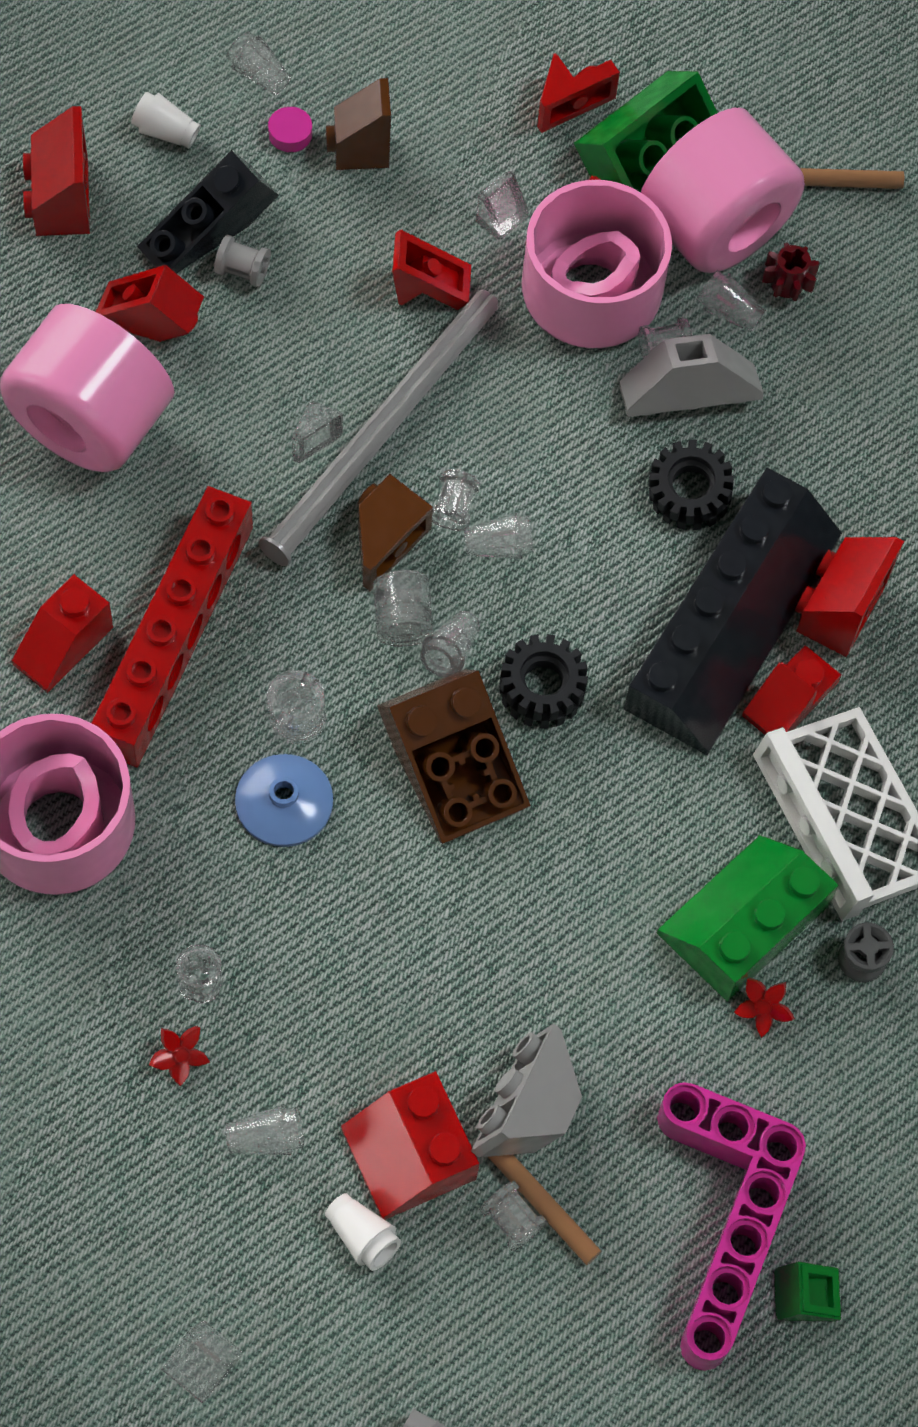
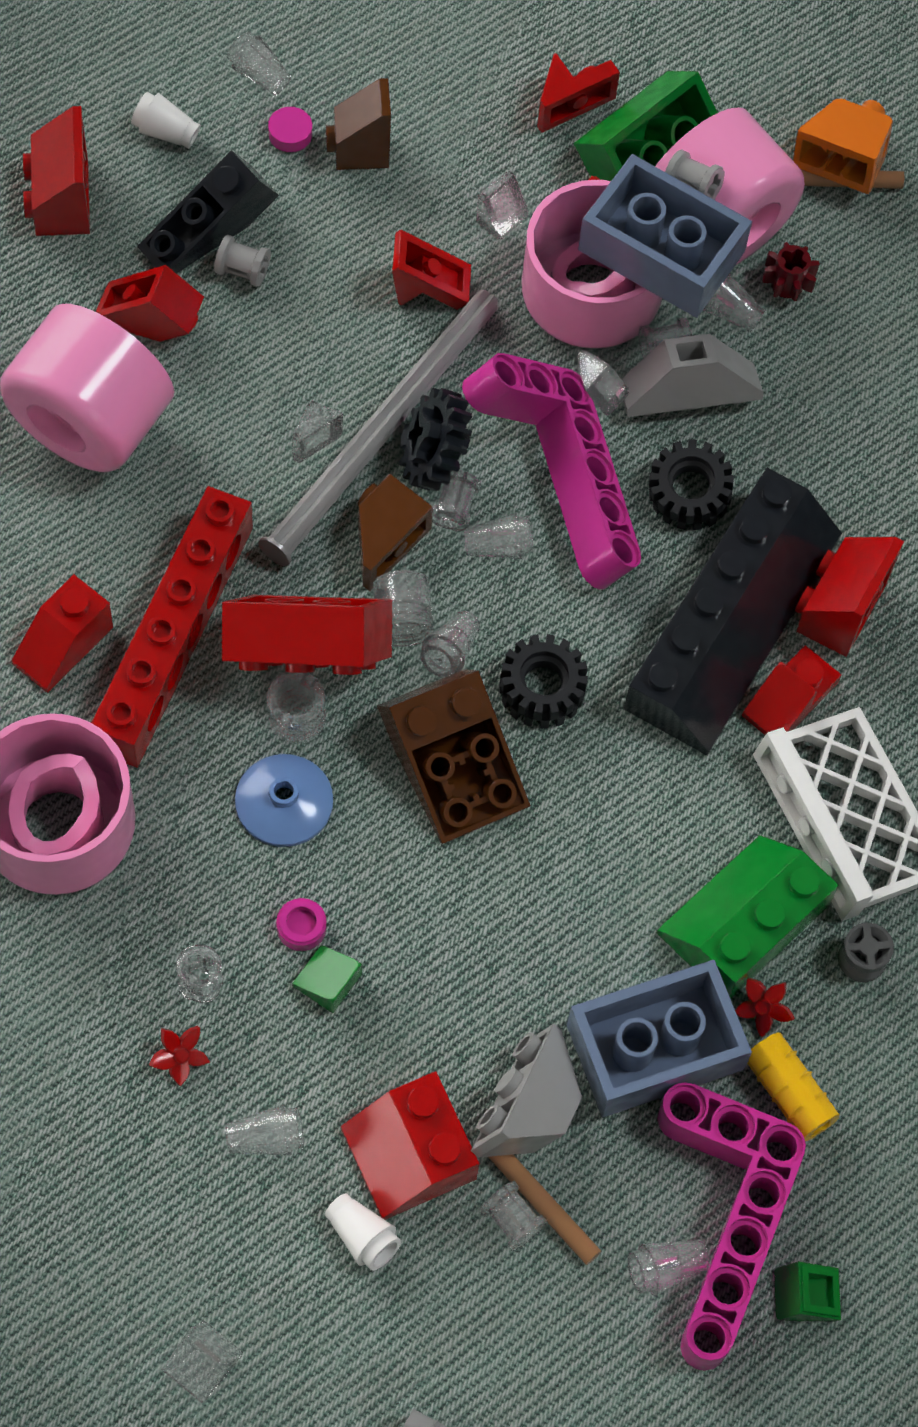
none -> red brick [222,594,392,675]
none -> dark pink tile [276,898,327,951]
none -> slope [292,945,362,1013]
none -> black gear [399,388,472,491]
none -> dark pink beam [462,353,641,590]
none -> sand blue brick [567,960,752,1118]
none -> clear slope [577,350,630,416]
none -> sand blue brick [578,154,752,318]
none -> clear cone [628,1239,710,1296]
none -> light grey bush [665,149,725,200]
none -> yellow axle [747,1032,840,1142]
none -> orange torso [793,98,893,195]

